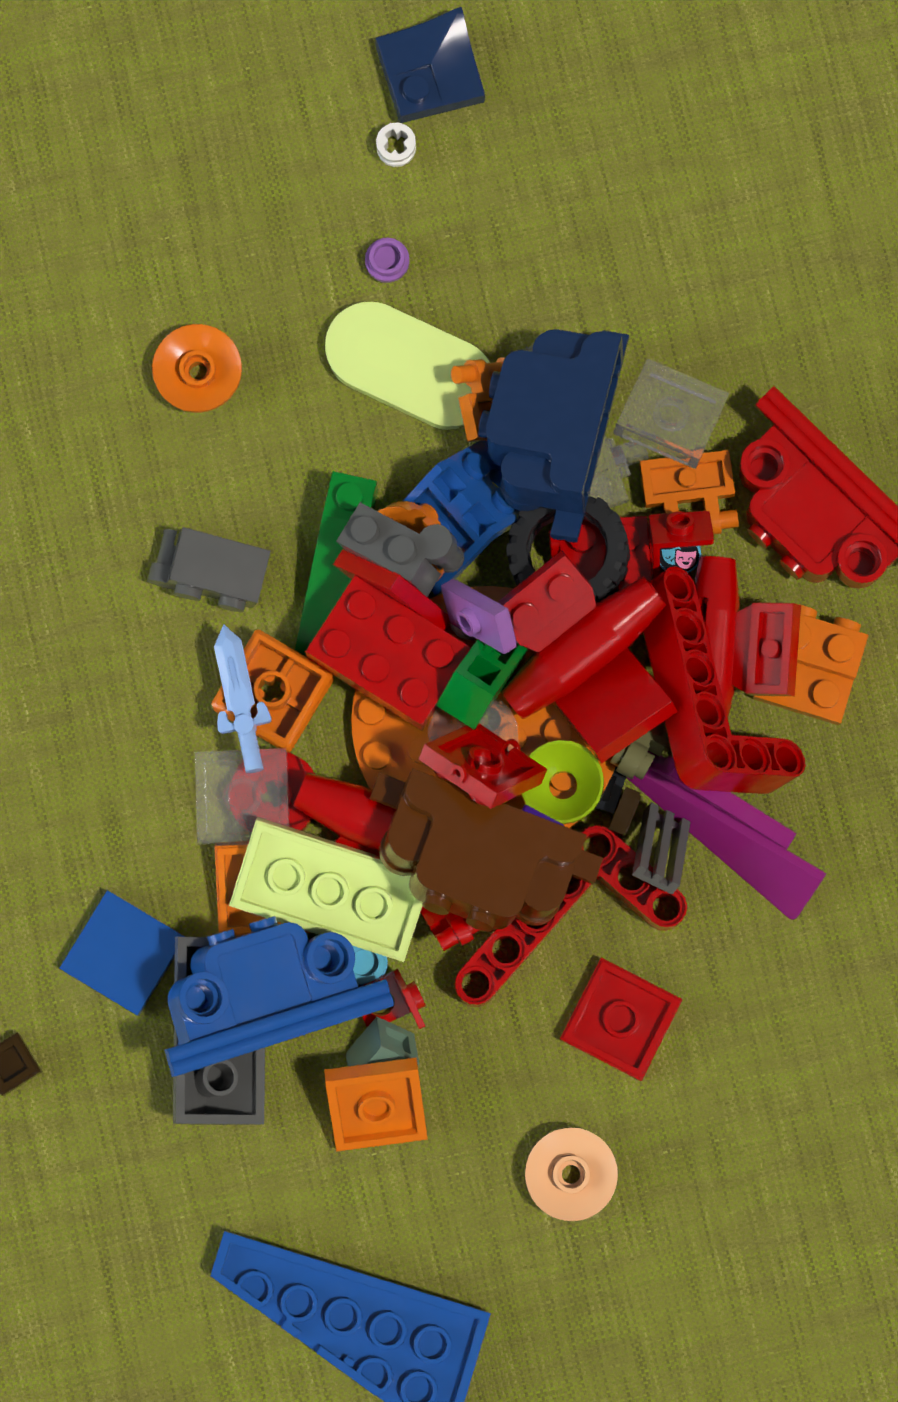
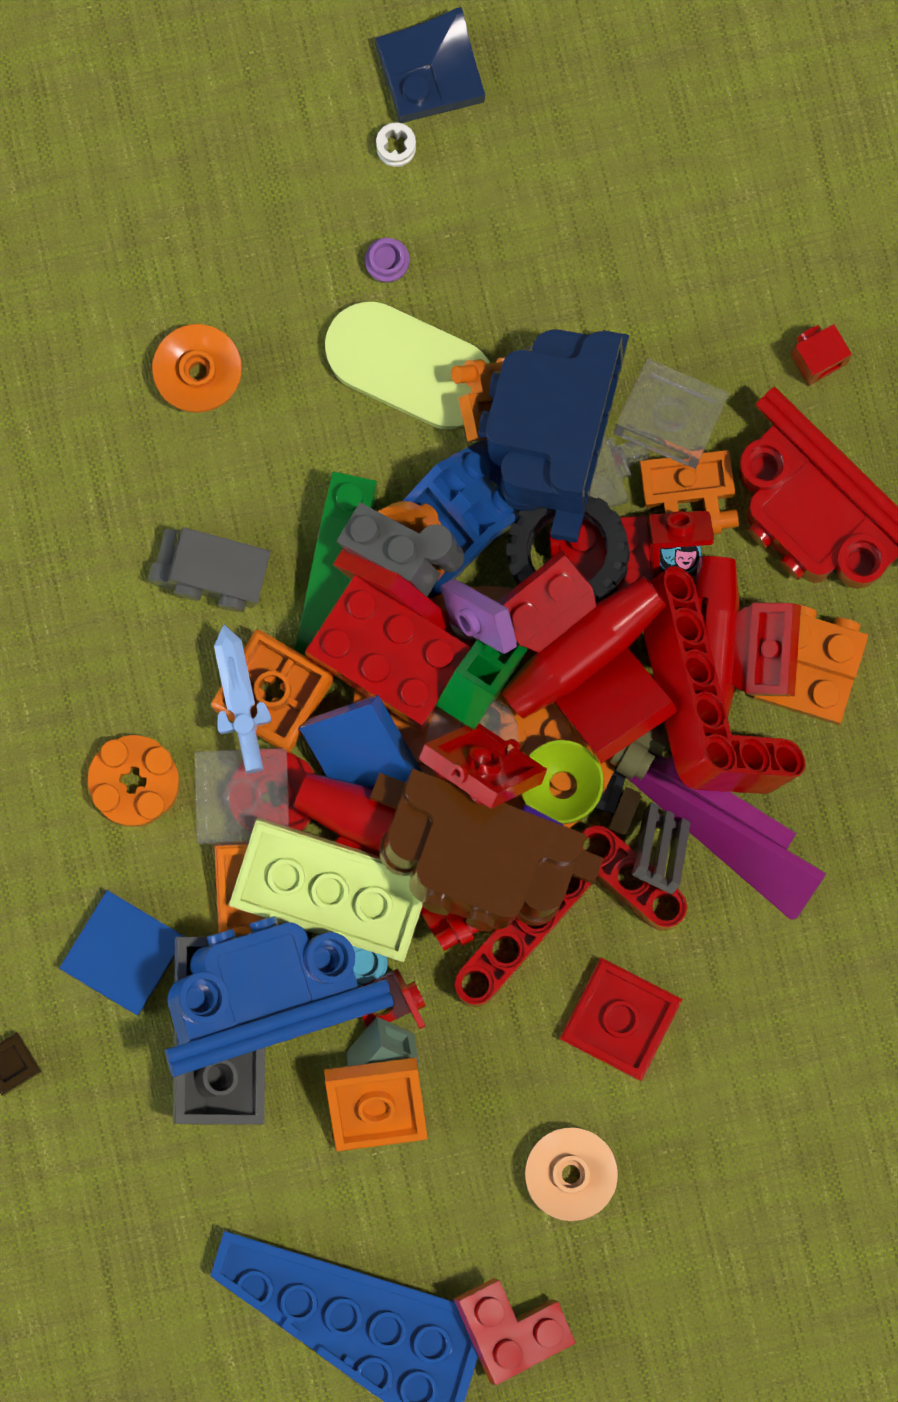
none -> orange plate [88,735,180,827]
none -> blue tile [299,695,422,790]
none -> plate [454,1278,576,1385]
none -> red plate [791,324,852,386]

